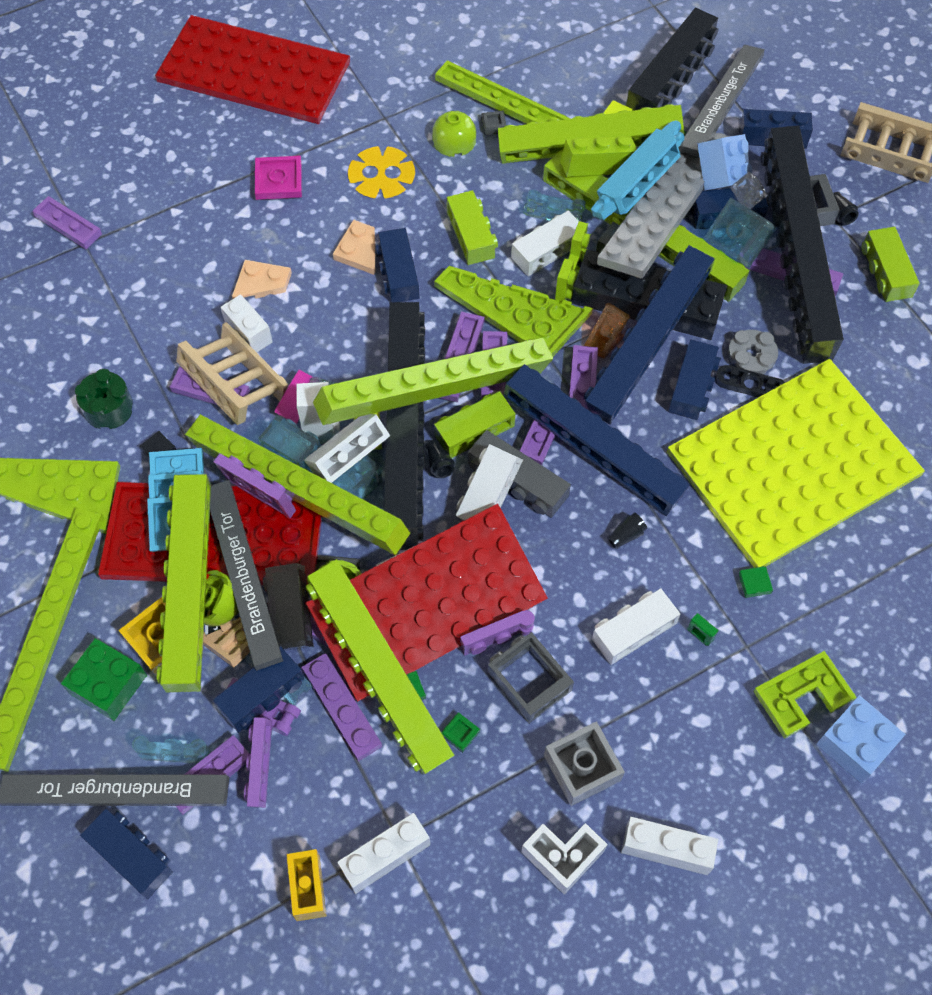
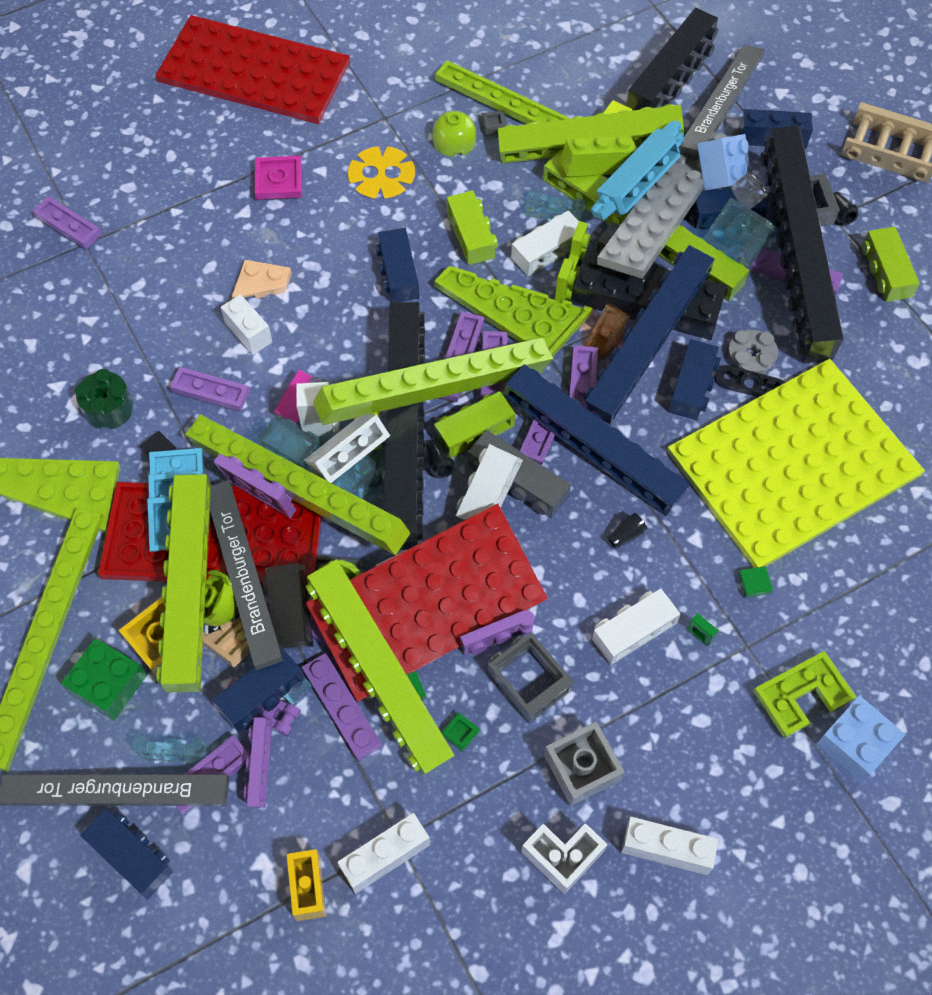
tan fence [176,322,288,425] -> none
light nougat wing [333,220,376,275] -> none

